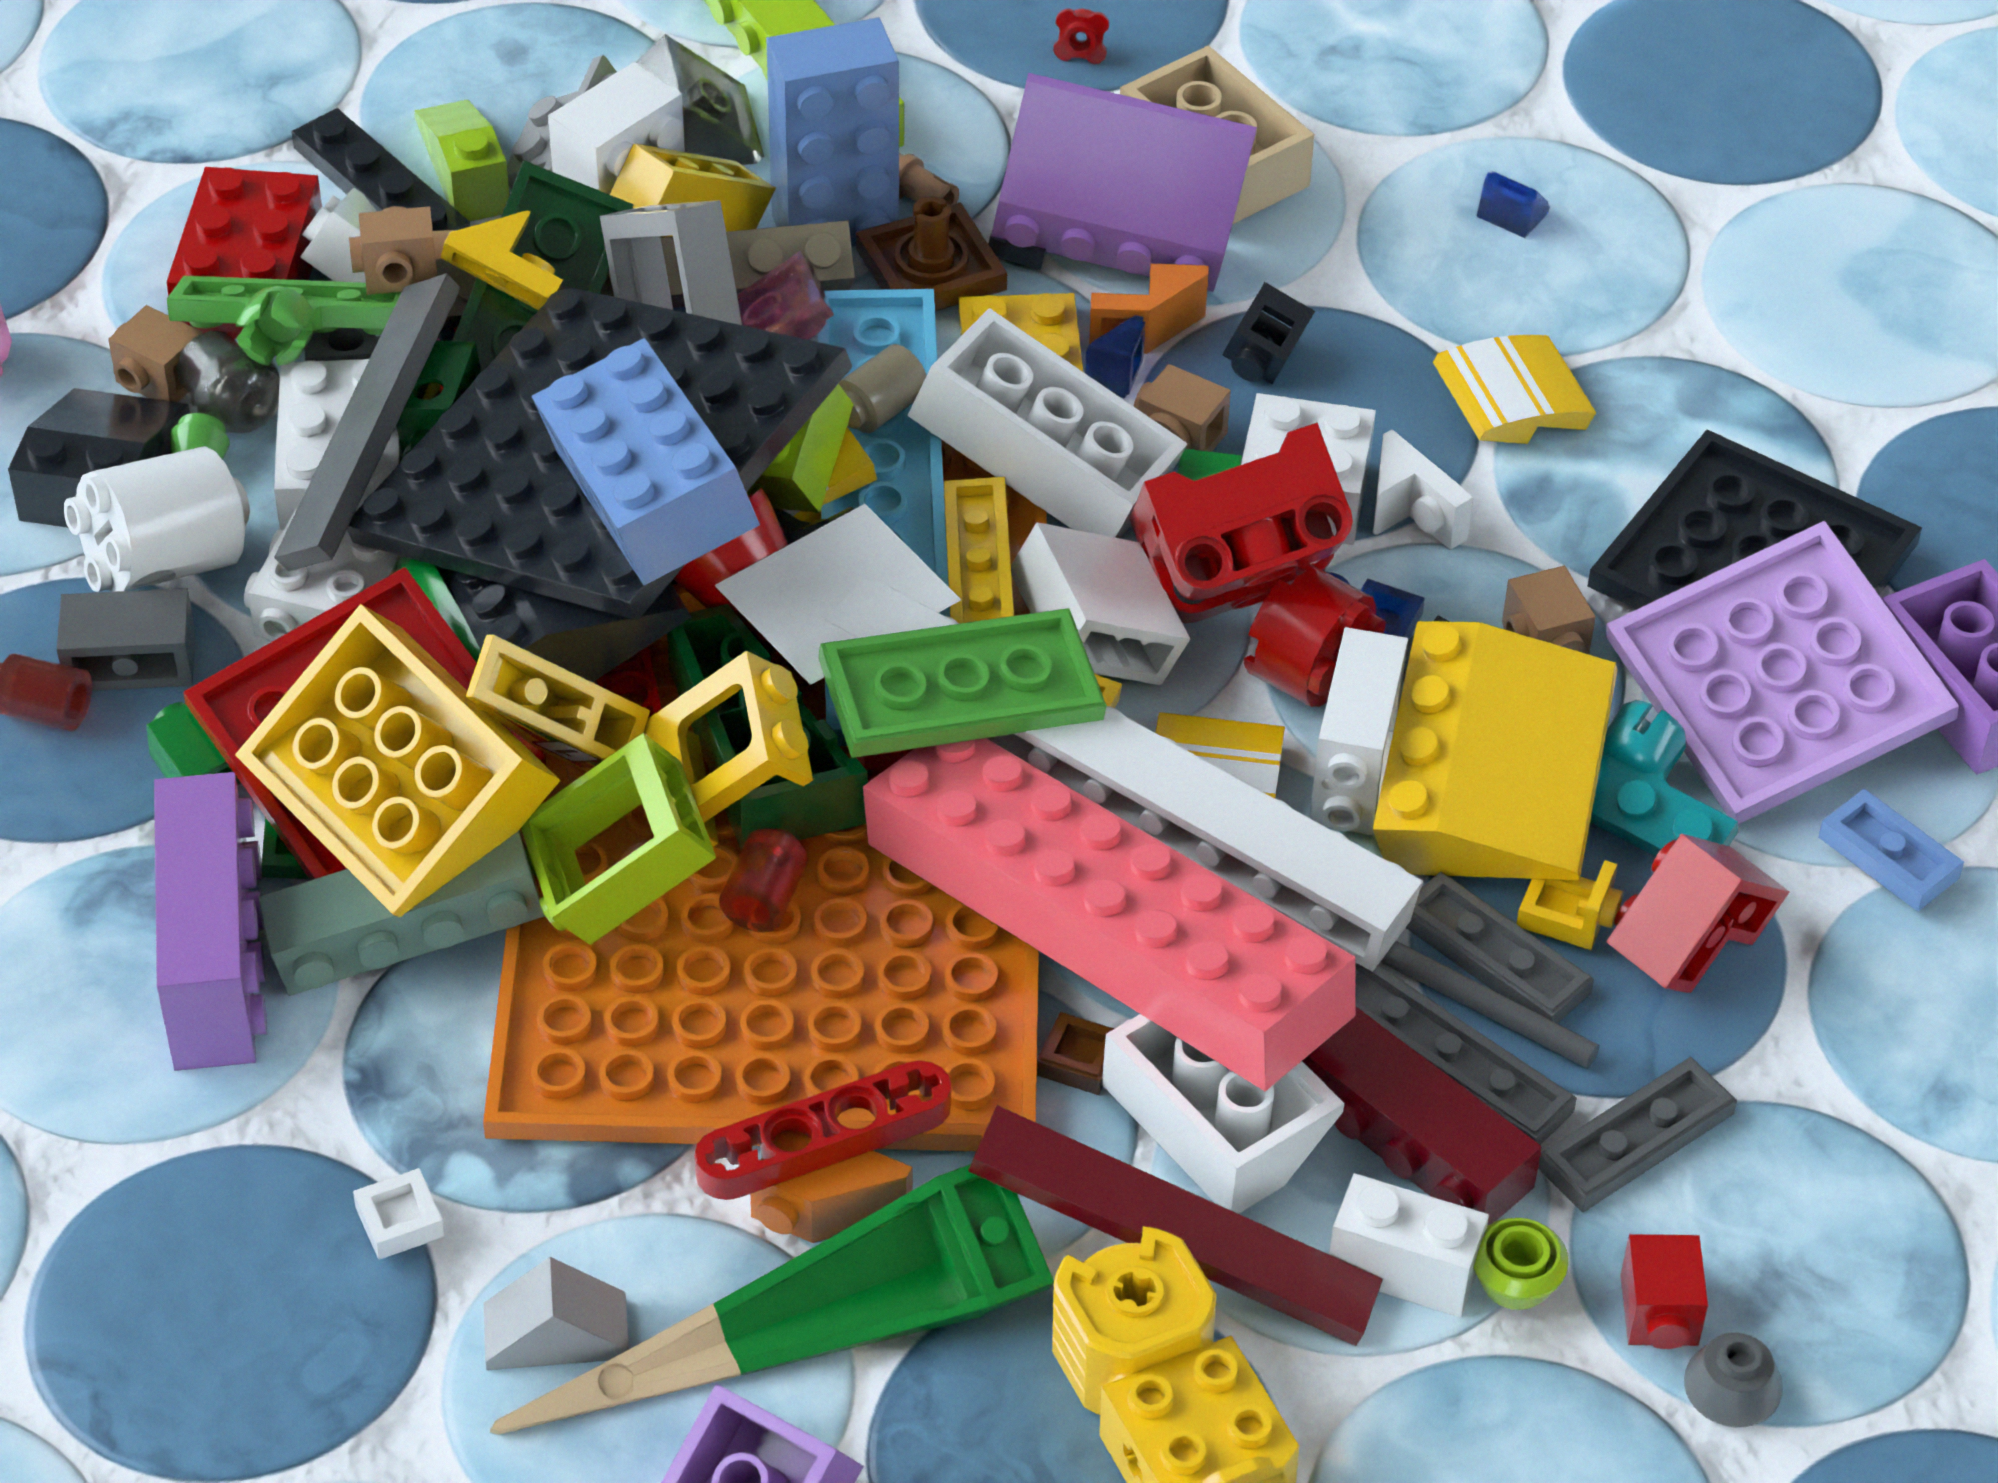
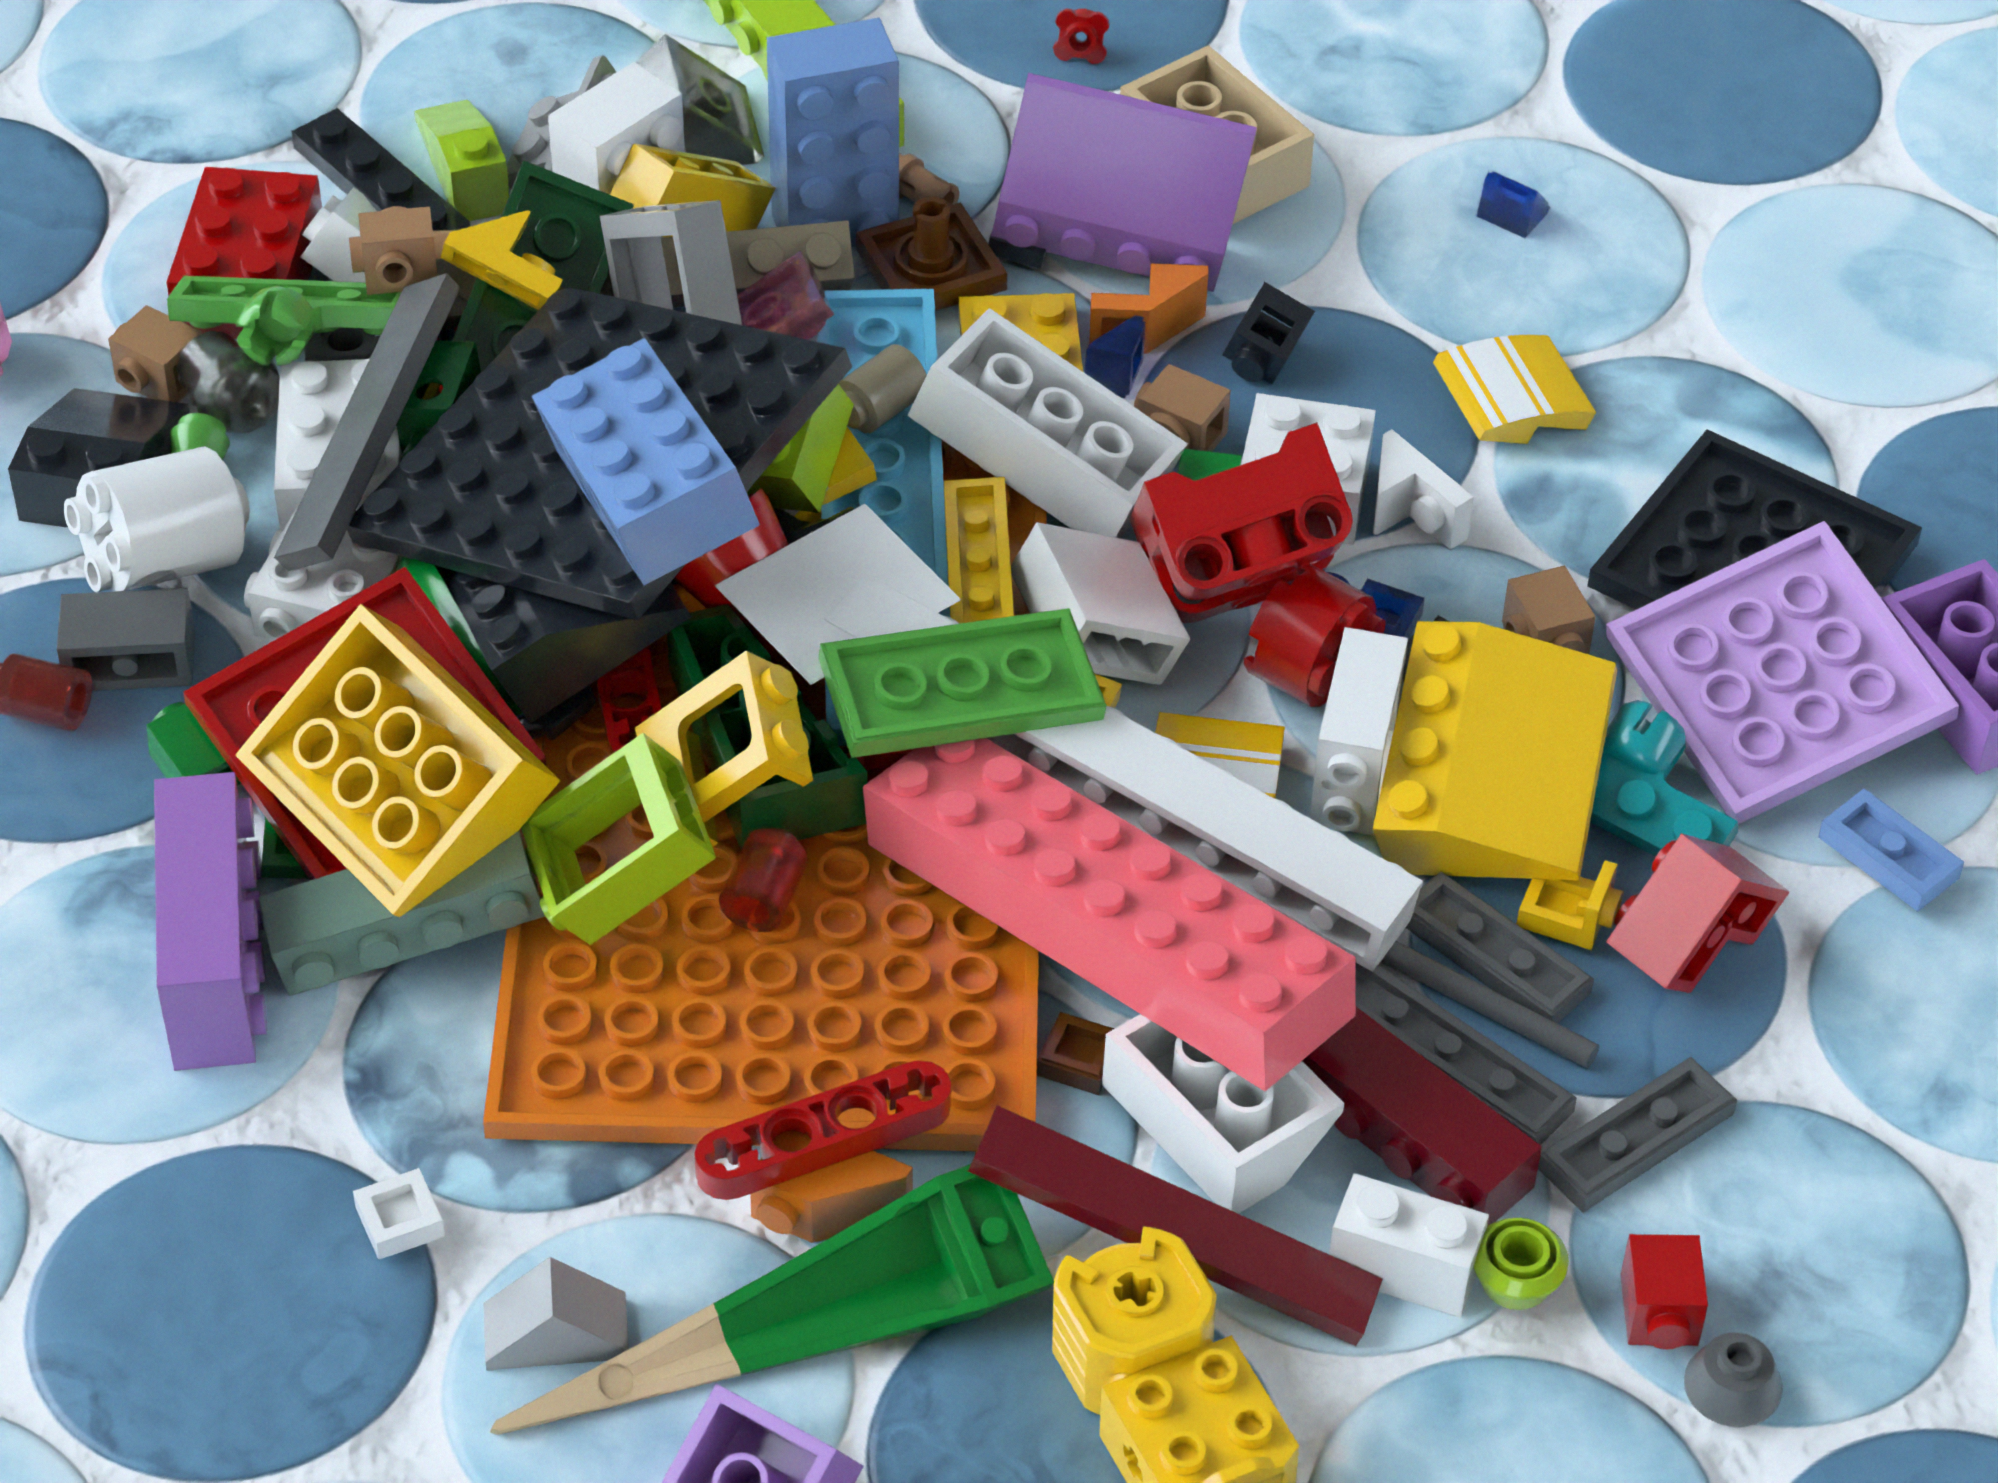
yellow slope [466,635,650,772] -> none

